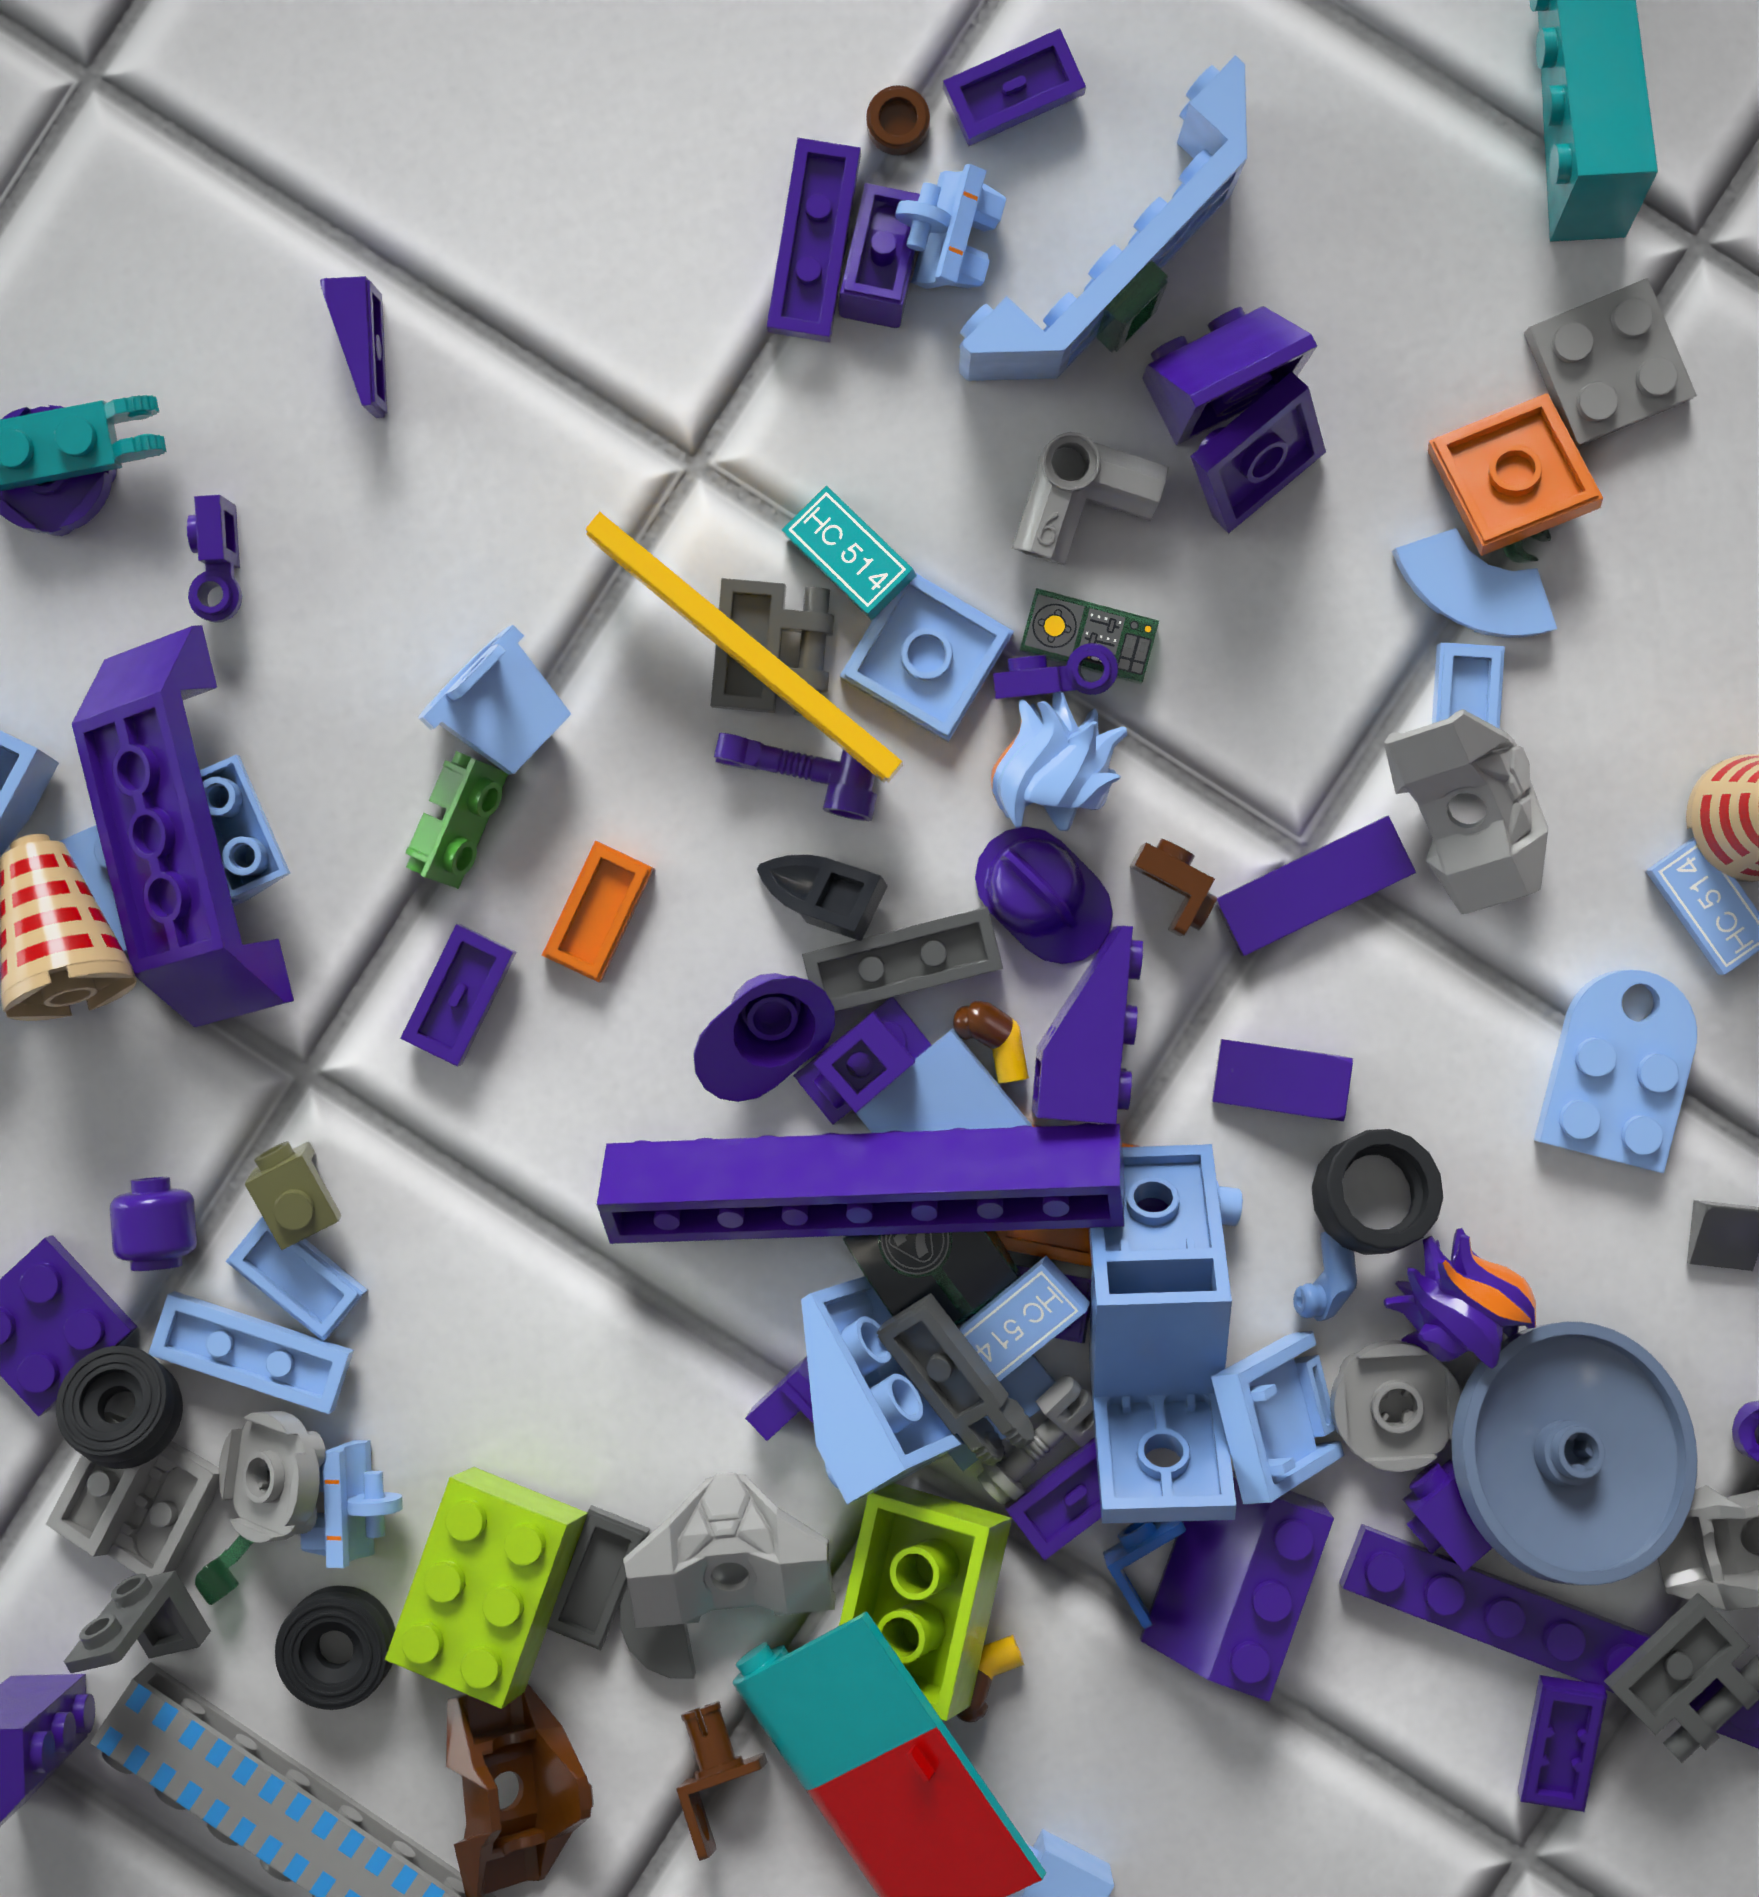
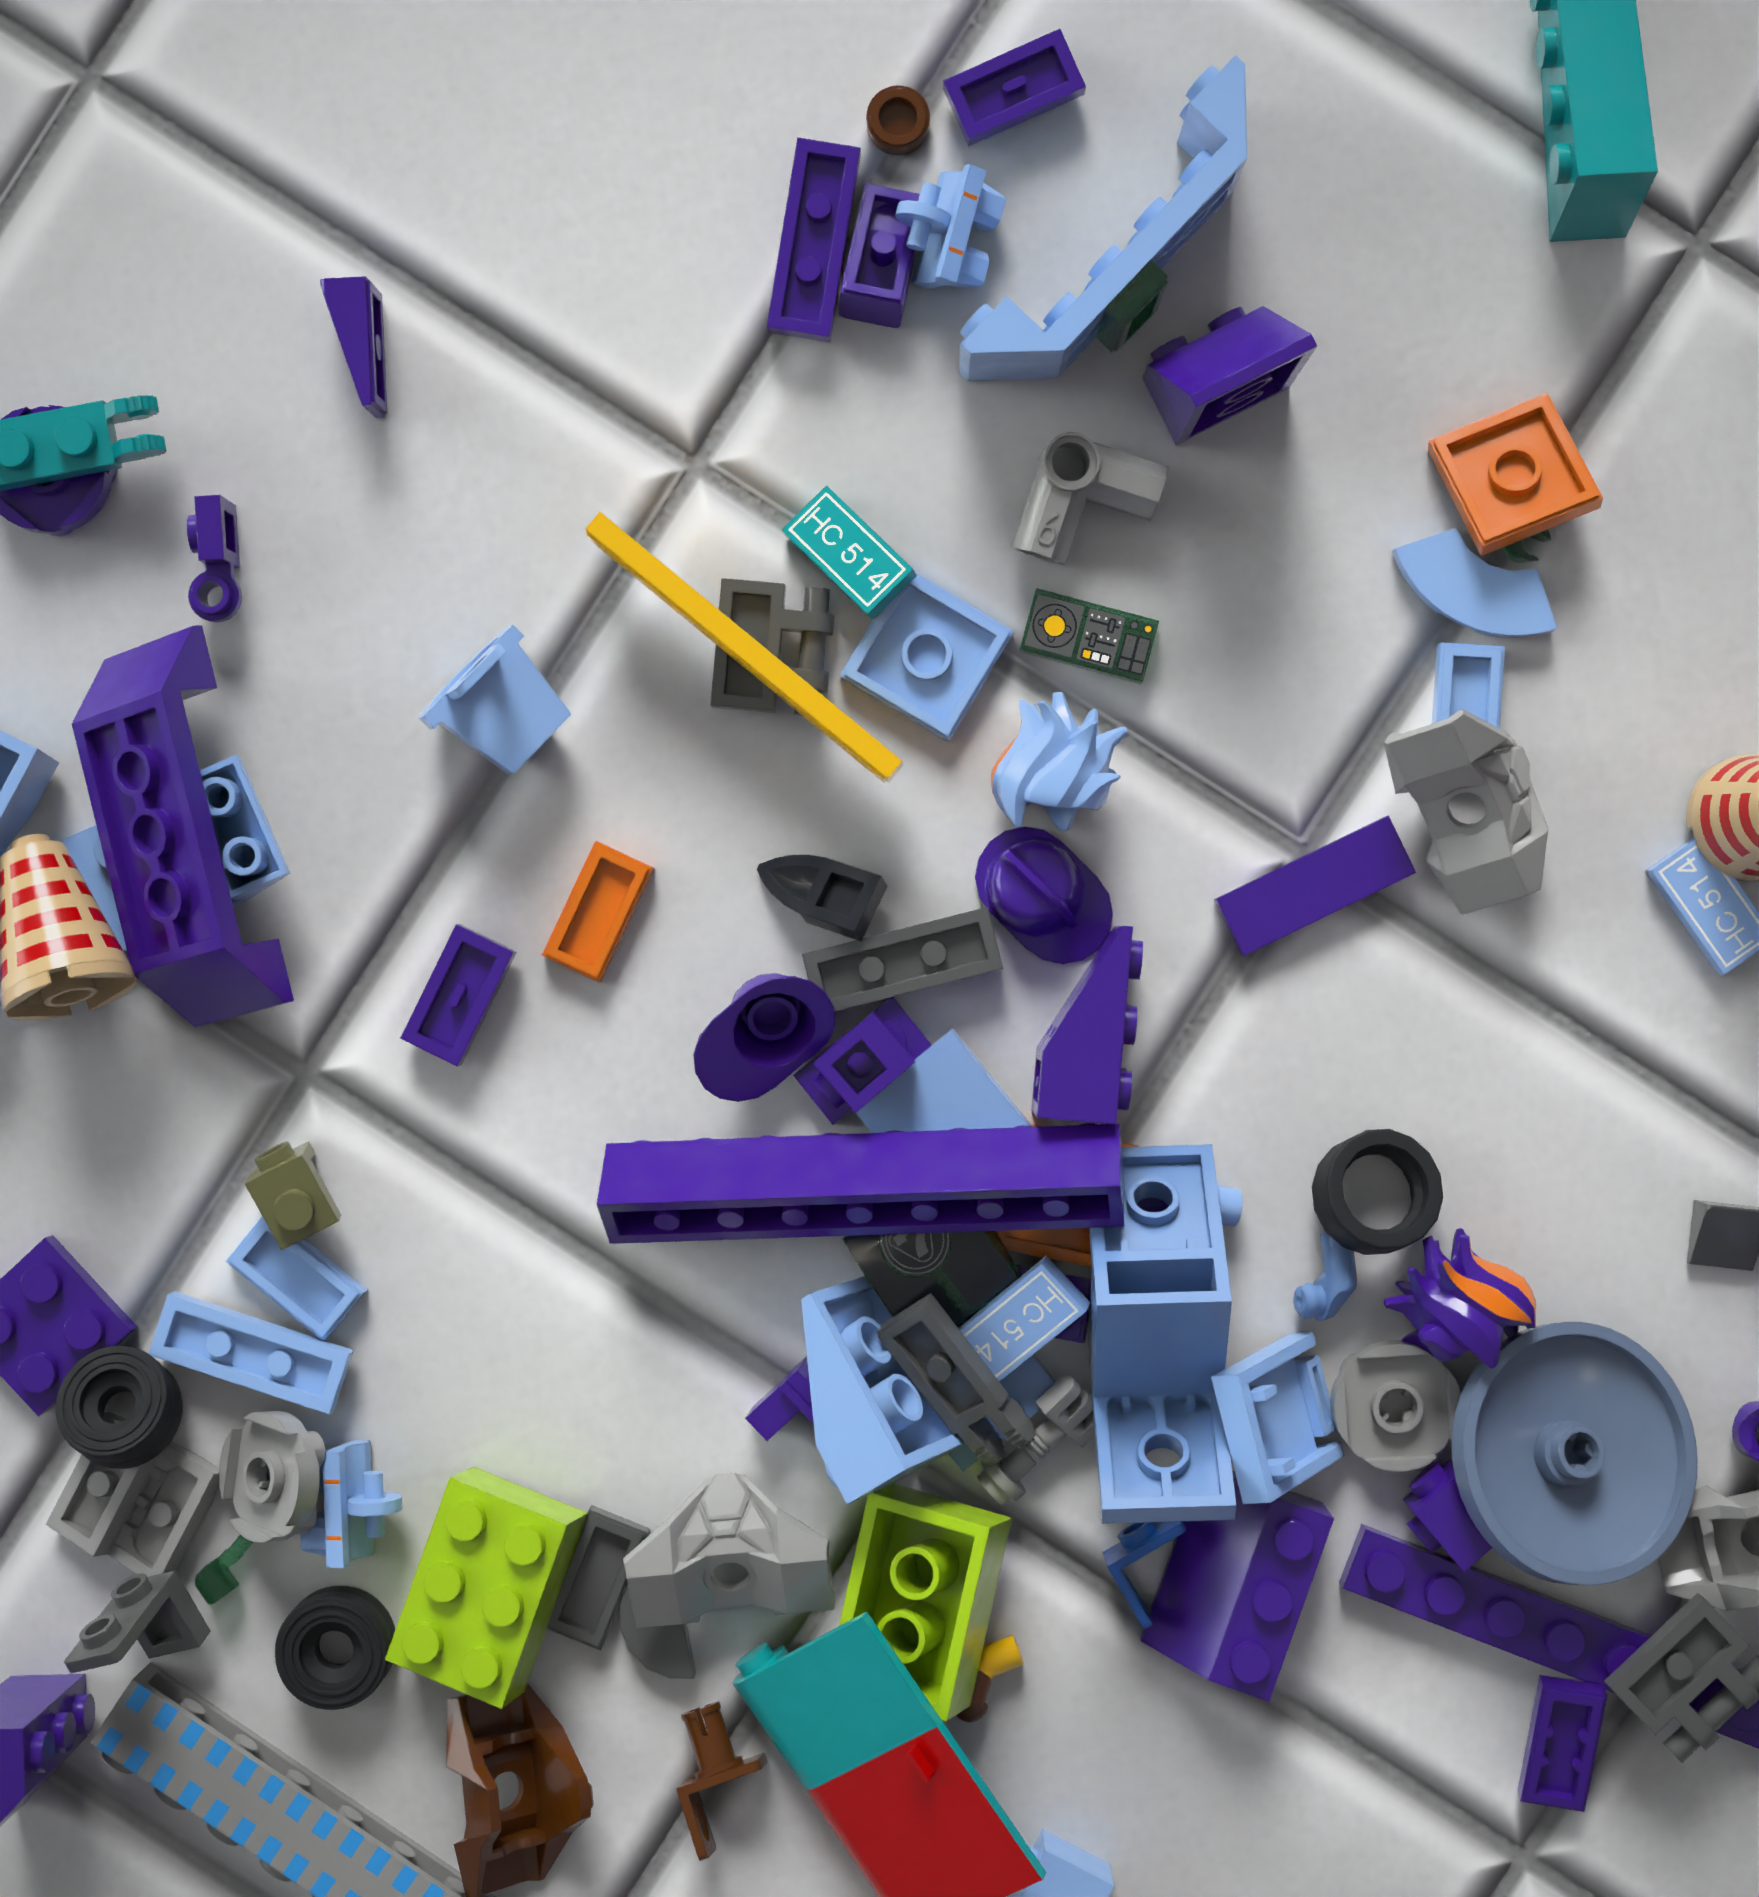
dark purple head [110,1177,197,1271] -> none
bright green hinge [405,751,508,889] -> none
dark purple brick [714,733,878,821] -> none
arm [953,1001,1029,1083] -> none
dark purple plate [993,643,1118,699] -> none
dark purple plate [1005,1437,1101,1561] -> none
reddish brown bracket [1130,838,1217,936] -> none
dark purple plate [1190,372,1326,534] -> none
dark purple slope [1212,1039,1353,1122] -> none
light grey plate [1524,278,1697,447] -> none
light blue plate [1534,970,1697,1173] -> none

